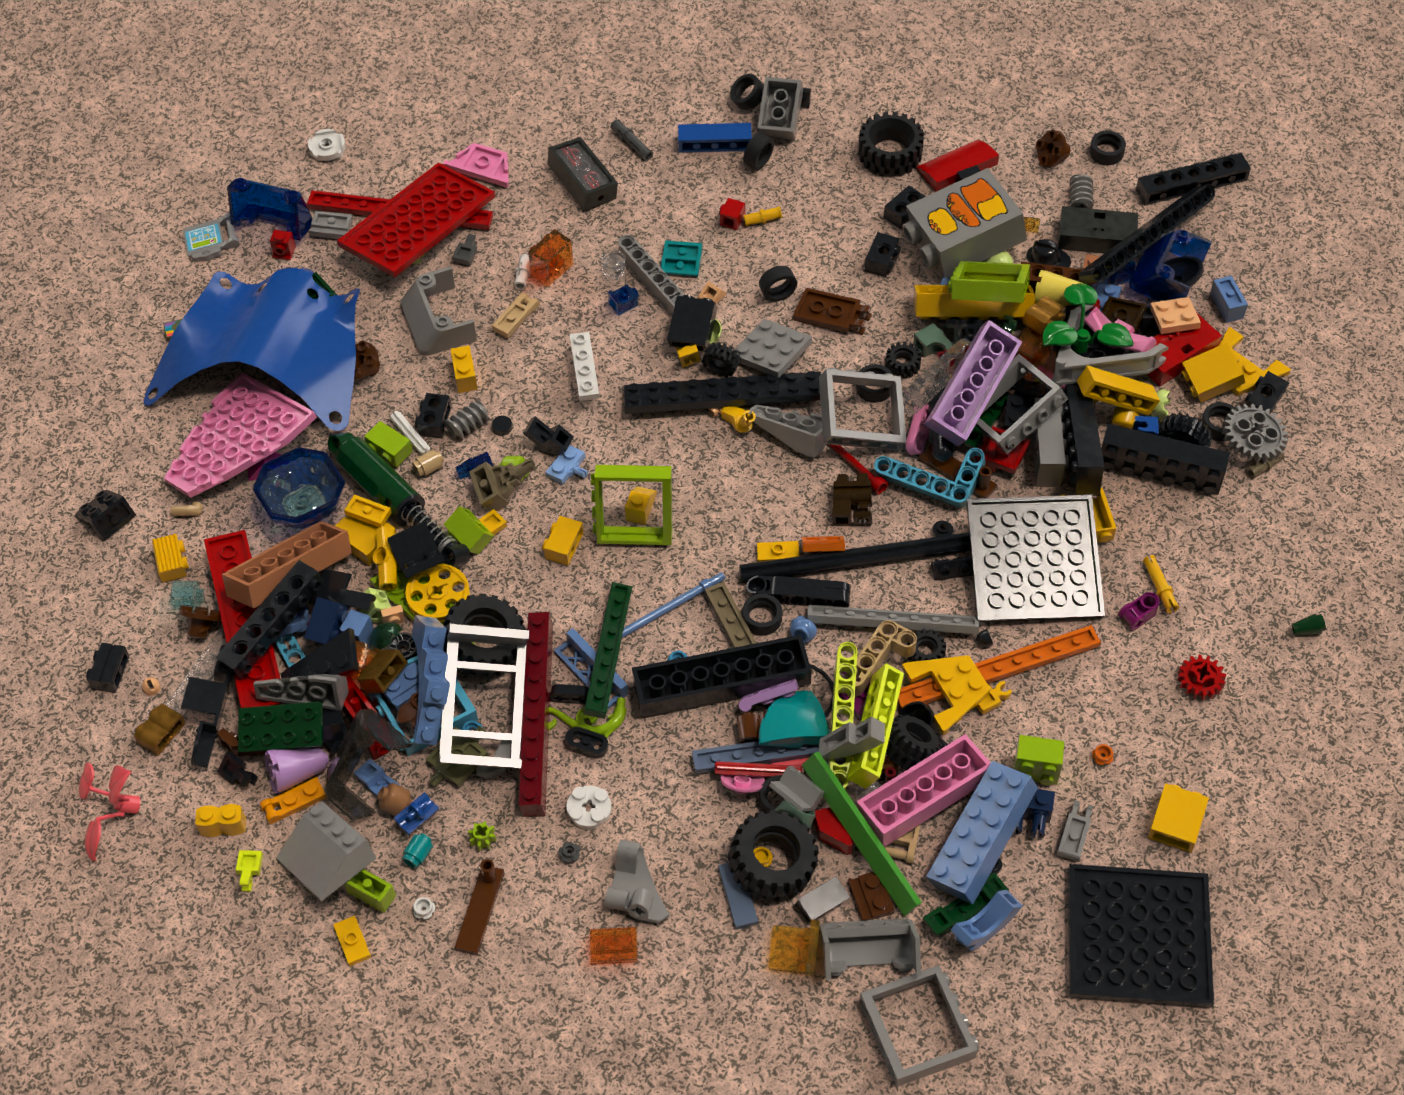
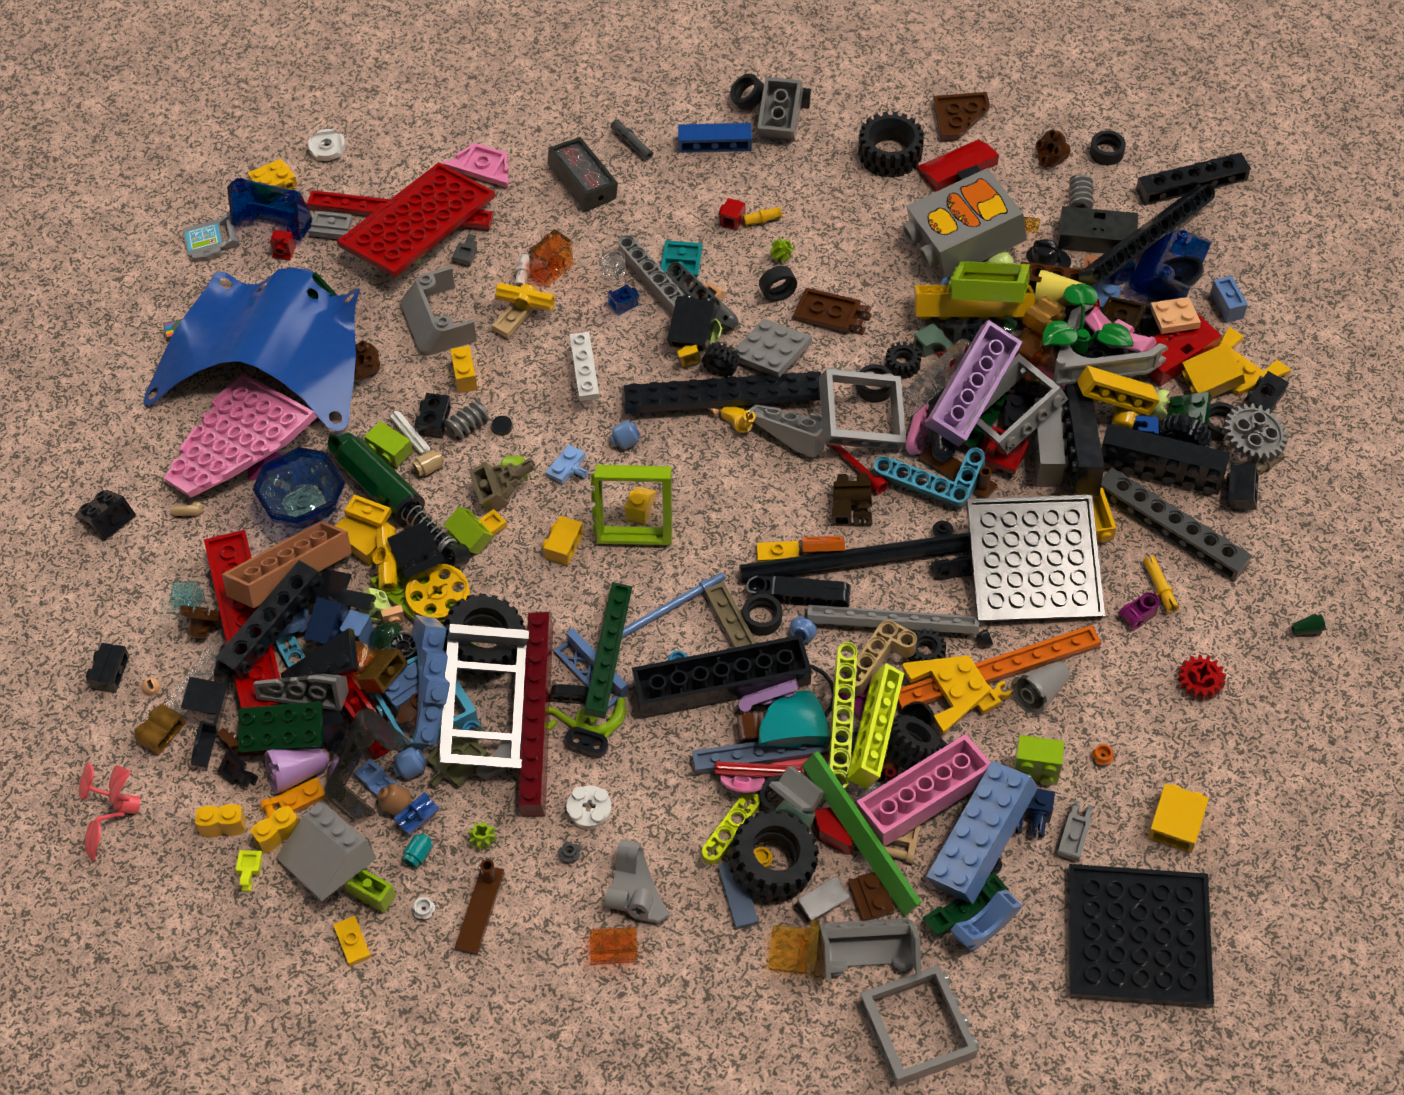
yellow brick [152,533,189,583] -> none
clear blue hinge [455,451,494,479] -> none
black brick [523,416,574,456] -> none
black tyre [743,133,774,170] -> none
light grey slope [819,717,885,760] -> none
black brick [864,232,901,277] -> none
black brick [884,185,926,229] -> none
none -> yellow plate [248,159,298,200]
none -> yellow brick [250,805,299,853]
none -> medium blue head [392,747,427,780]
none -> yellow piece [495,283,556,311]
none -> medium blue head [610,420,641,450]
none -> dark grey piece [667,262,739,329]
none -> neon yellow beam [702,792,760,864]
none -> lime gear [770,238,794,263]
none -> reddish brown plate [933,92,990,140]
none -> light grey cone [1011,662,1070,715]
none -> dark grey brick [1101,468,1252,582]
none -> dark green plate [1168,392,1212,425]
none -> black brick [1225,464,1259,511]

